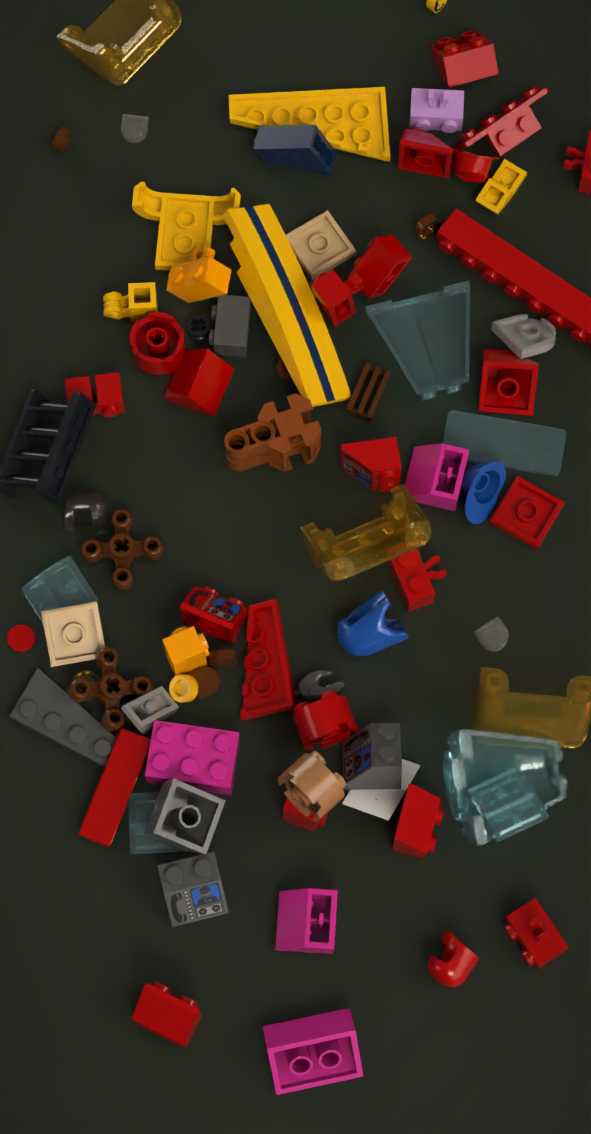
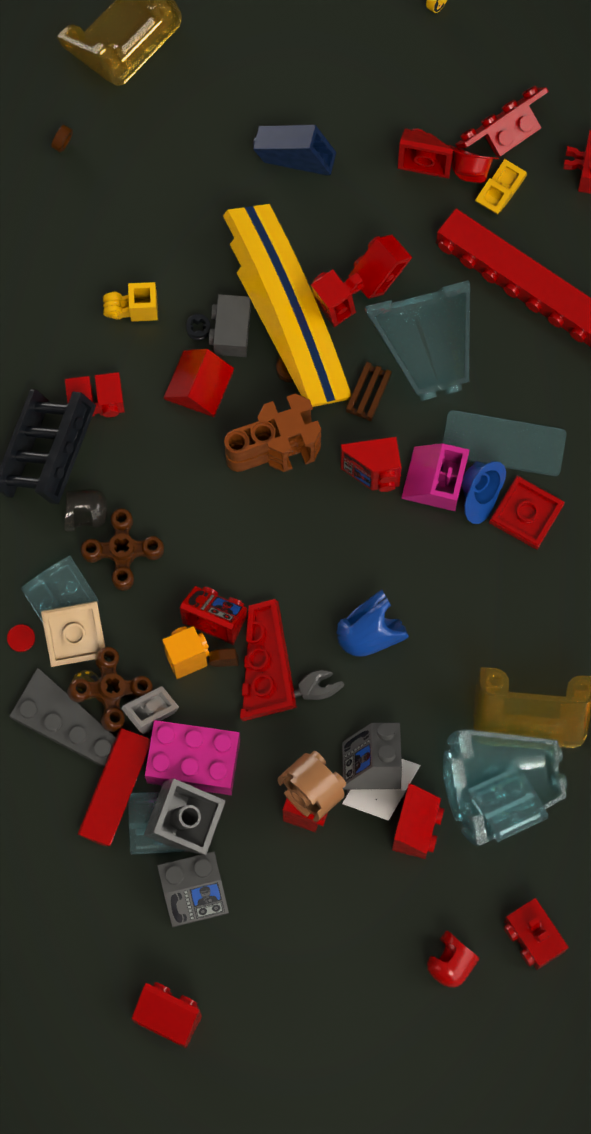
clear tile [121,114,149,143] -> none
red brick [130,312,186,375] -> none
yellow piece [132,182,241,271] -> none
light orange brick [166,247,231,303] -> none
yellow tile [169,674,198,703] -> none
reddish brown tile [187,667,220,701] -> none
yellow wing [228,87,390,162] -> none
dark pink slope [263,1008,363,1095] -> none
dark pink slope [275,888,338,954] -> none
tan tile [286,210,356,281] -> none
red brick [293,691,358,751] -> none
clear yellow windscreen [301,484,431,581] -> none
red brick [387,543,447,612] -> none
lavender brick [409,88,464,133] -> none
reddish brown tile [414,214,441,240] -> none
red slope [430,30,499,88] -> none
clear tile [474,617,509,651] -> none
red slope [478,349,539,416] -> none
light grey tile [491,314,556,359] -> none

